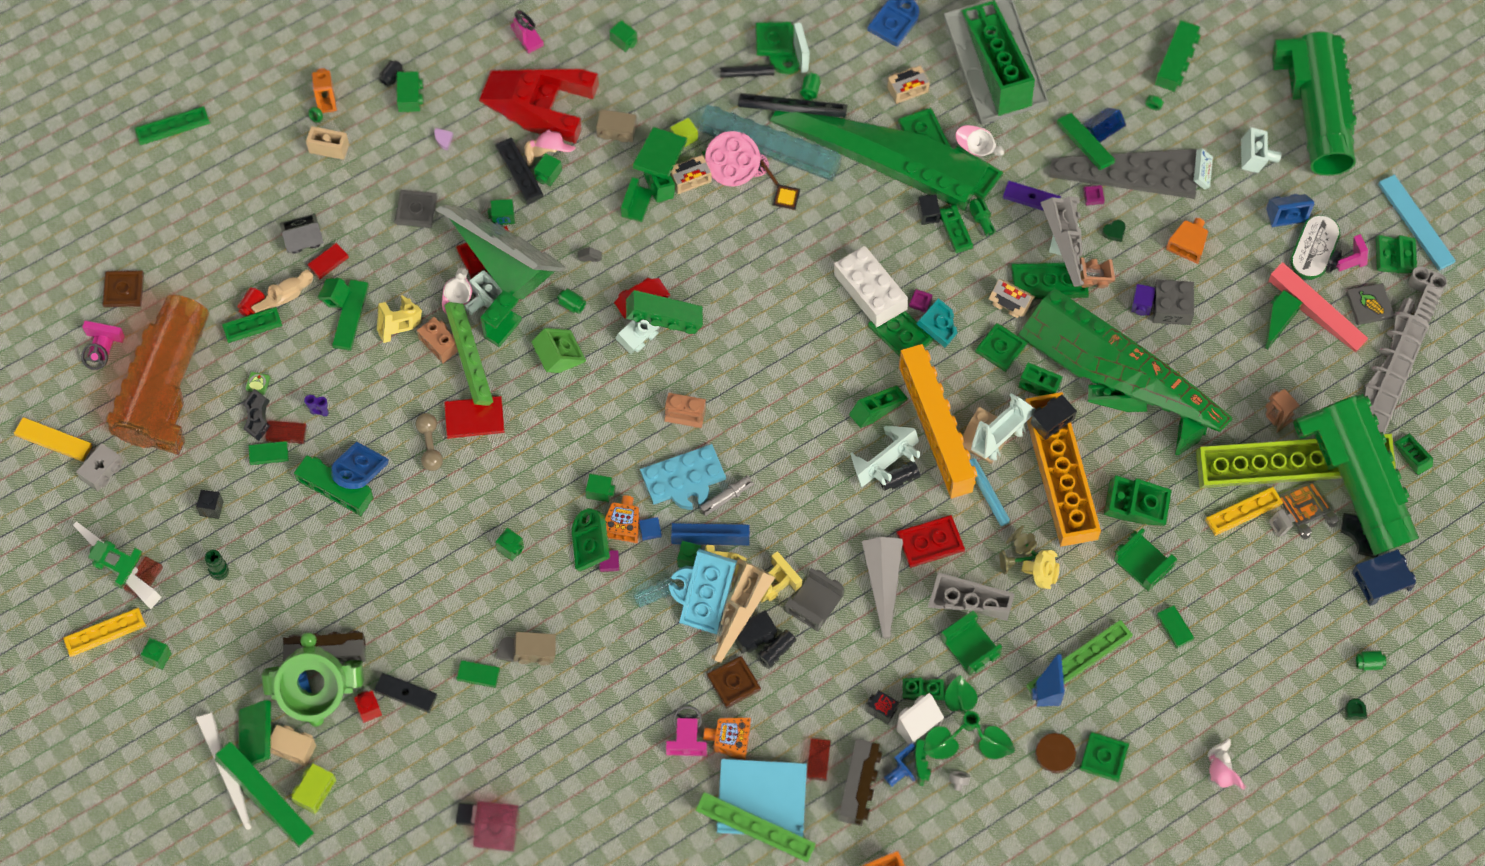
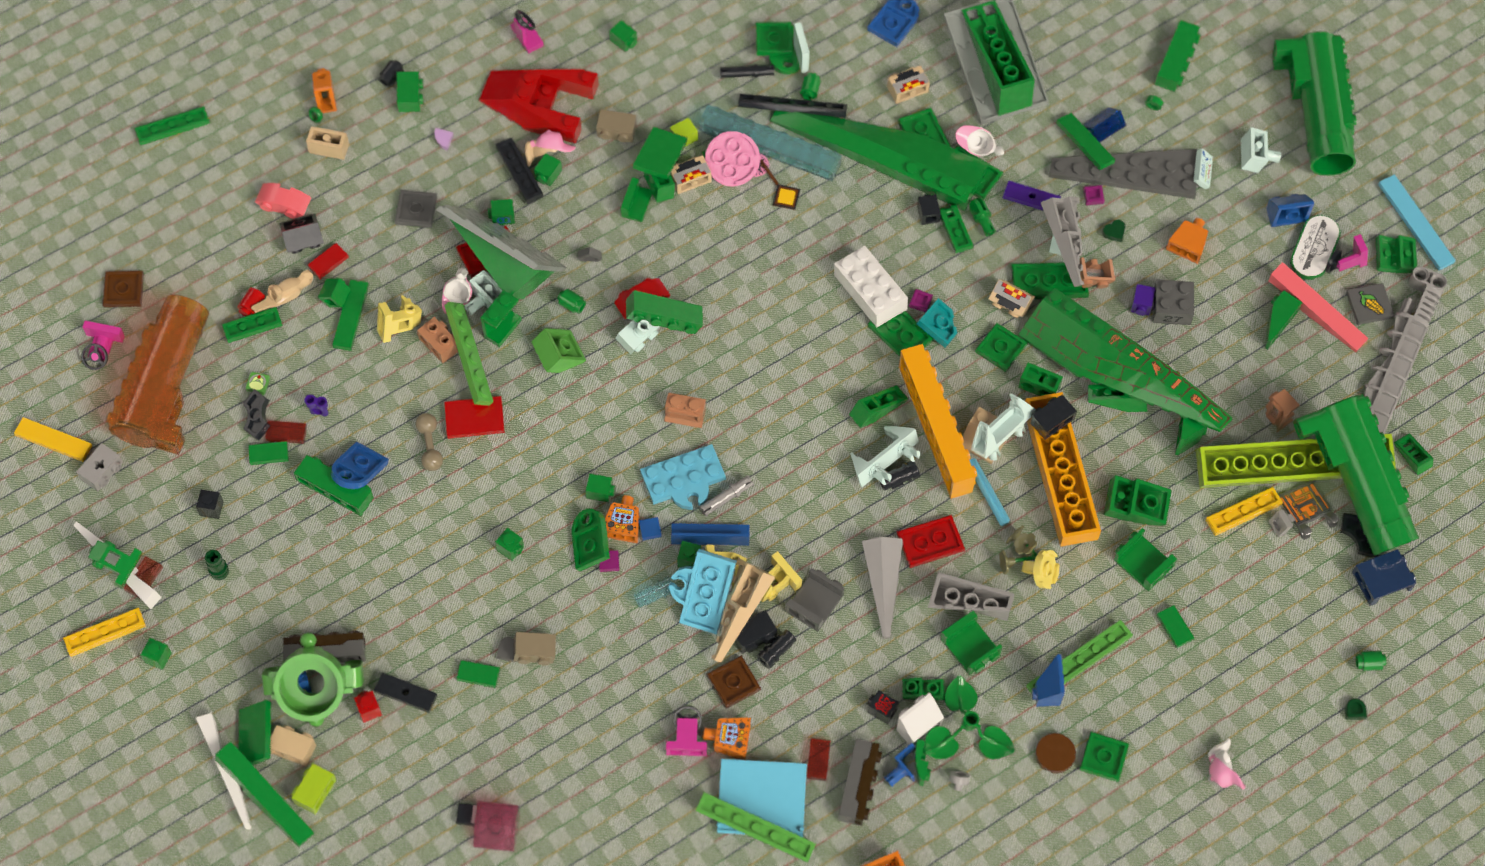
none -> coral brick [255,183,311,219]

